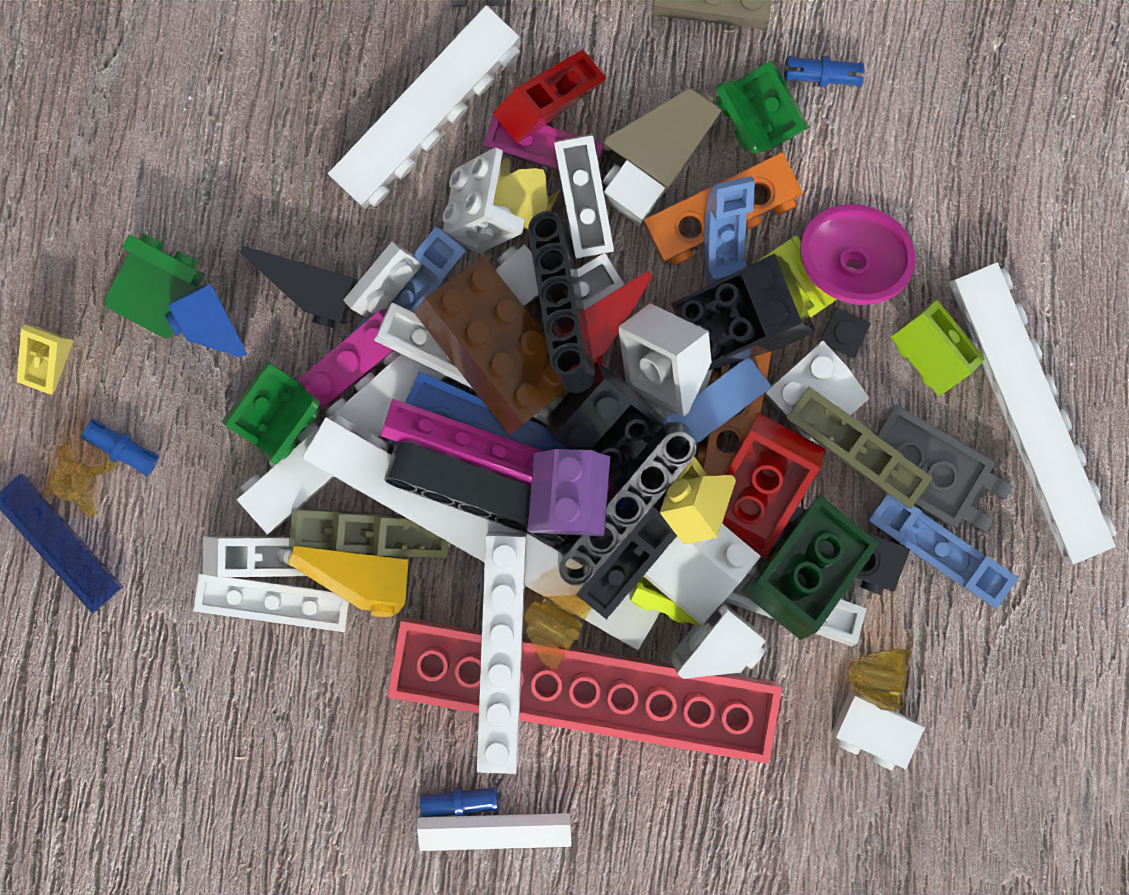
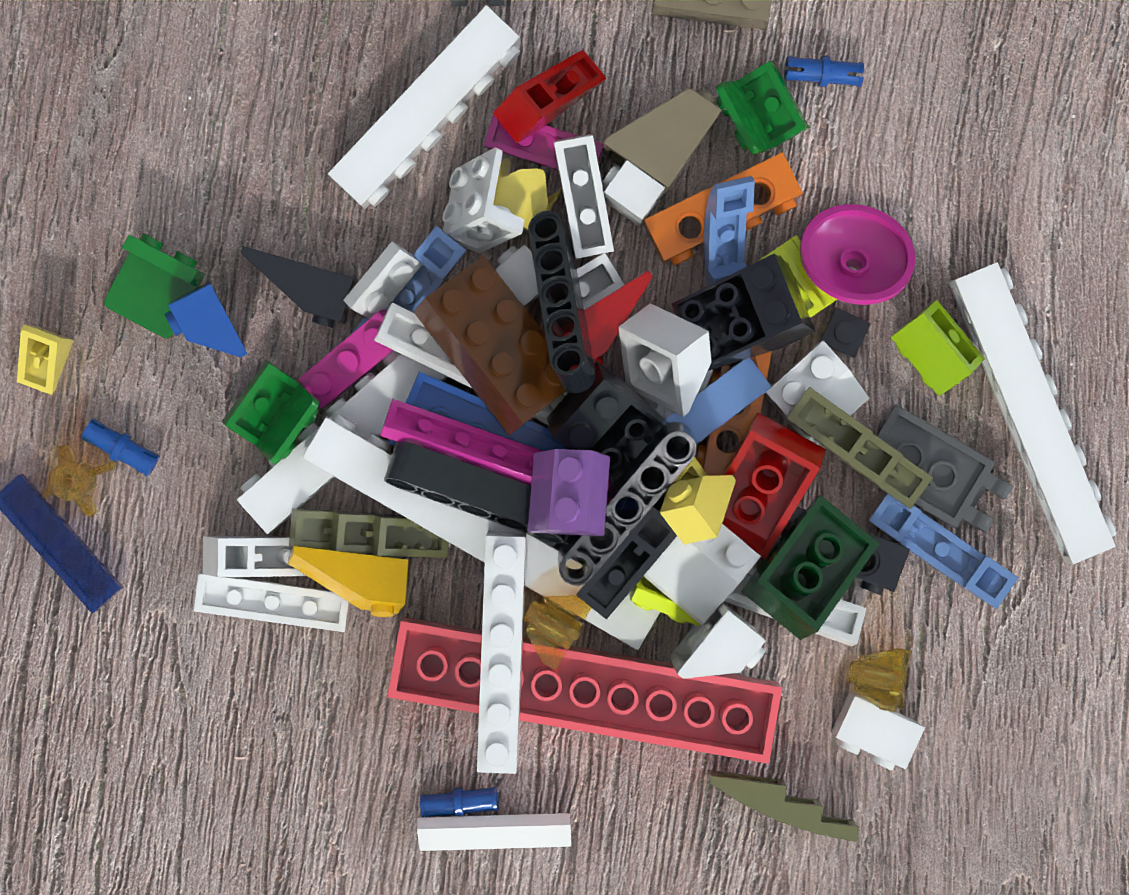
none -> olive slope [707,769,859,842]

